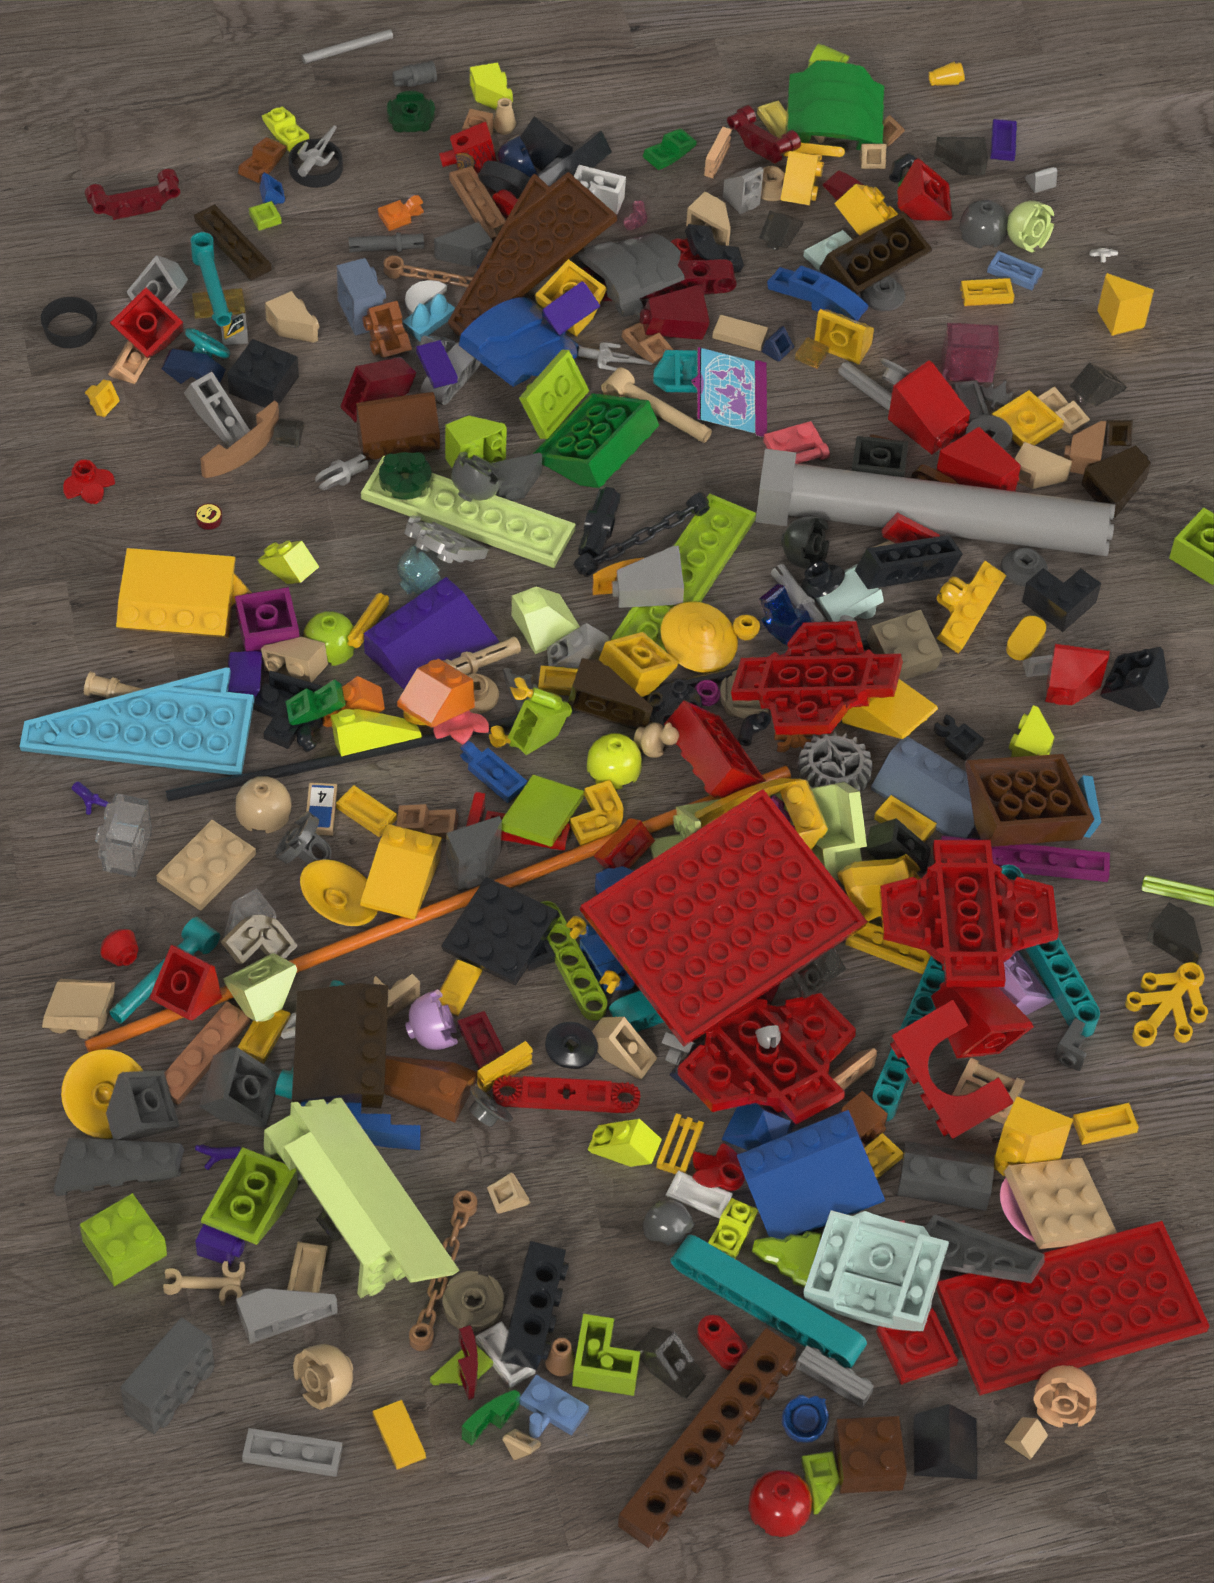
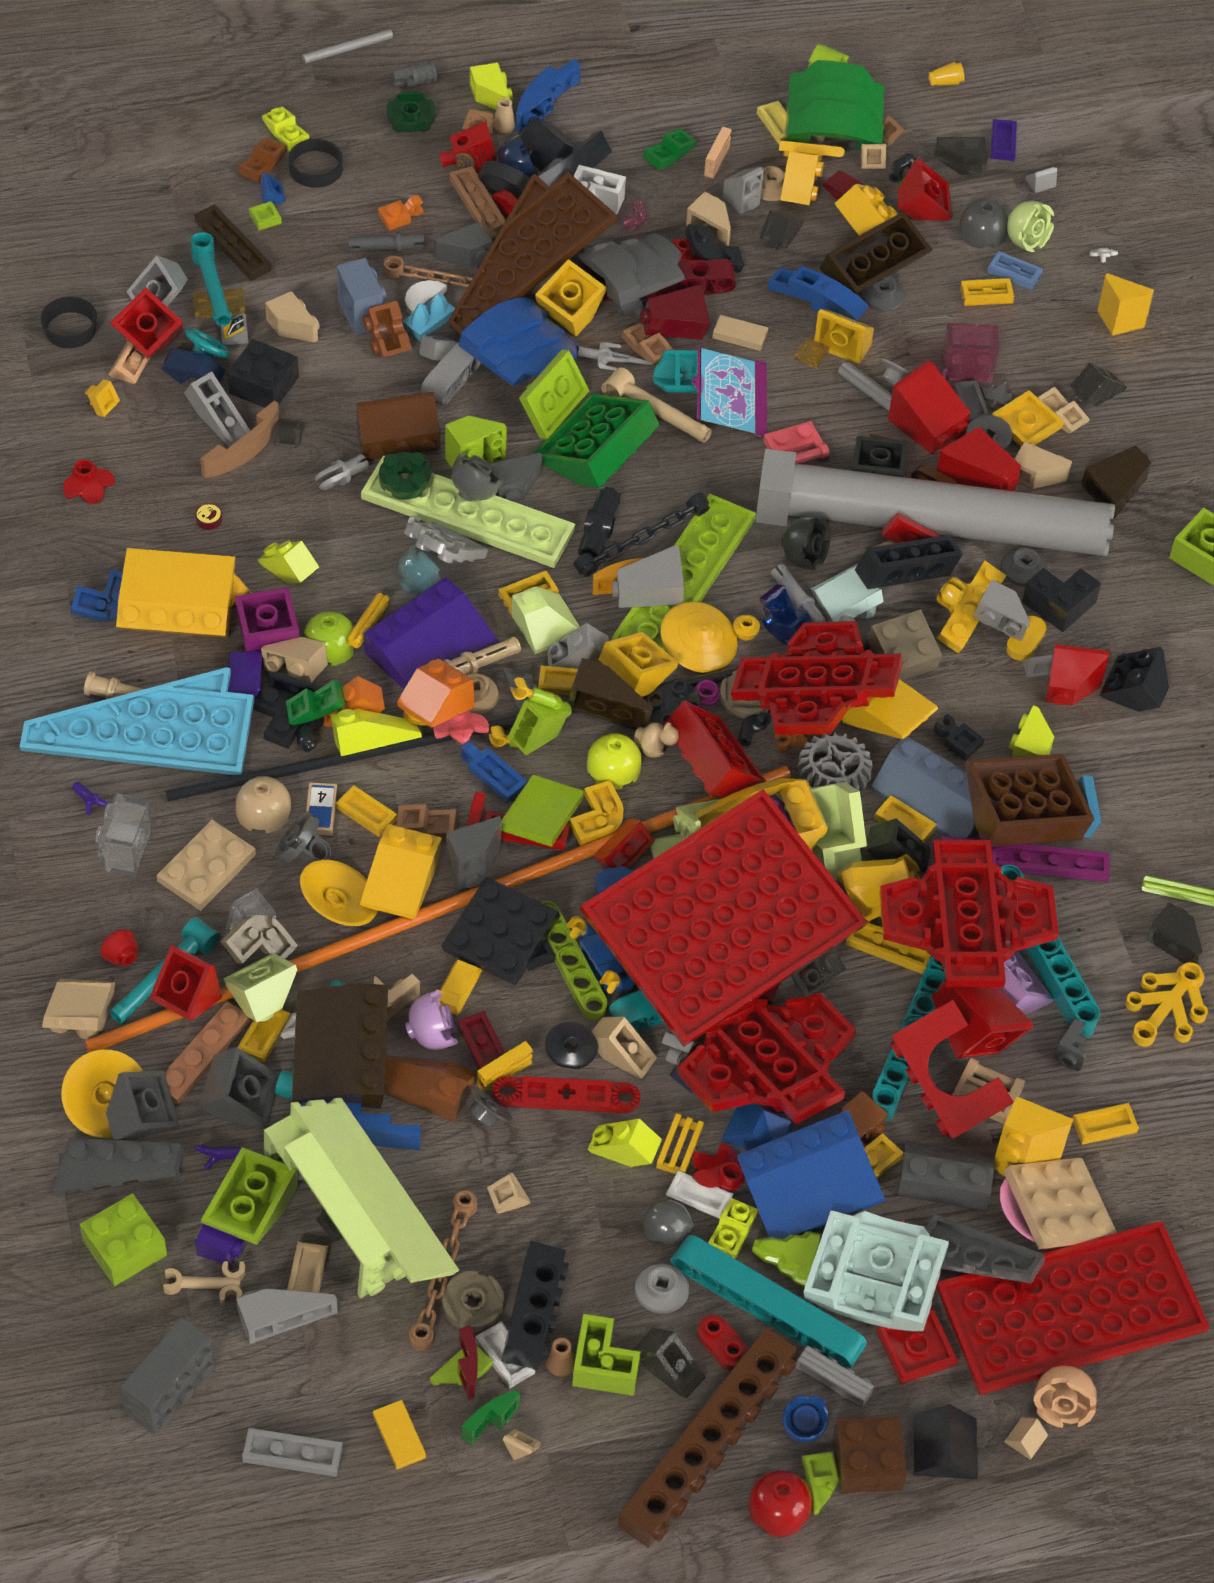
dark red plate [84,169,180,220] -> none
tan cylinder [293,1344,353,1410] -> none
light grey piece [297,125,337,177] -> none
dark red slope [340,357,417,423] -> none
dark purple tile [416,340,458,389] -> none
medium blue plate [520,1375,589,1438] -> none
dark purple slope [542,281,600,335] -> none
dark red plate [727,105,801,164] -> none
light grey hinge [755,1025,780,1049] -> none
dark blue slope [762,326,795,362] -> none
black piece [801,561,845,598] -> none
light aqua plate [804,230,853,271] -> none
light nougat slope [829,1048,877,1090] -> none
medium nougat slope [1063,421,1106,474] -> none
dark brown slope [1104,420,1133,446] -> none
none -> blue plate [70,569,123,621]
none -> yellow tile [499,571,559,614]
none -> blue slope [516,59,581,133]
none -> light grey piece [634,1264,689,1314]
none -> light grey slope [973,580,1030,641]

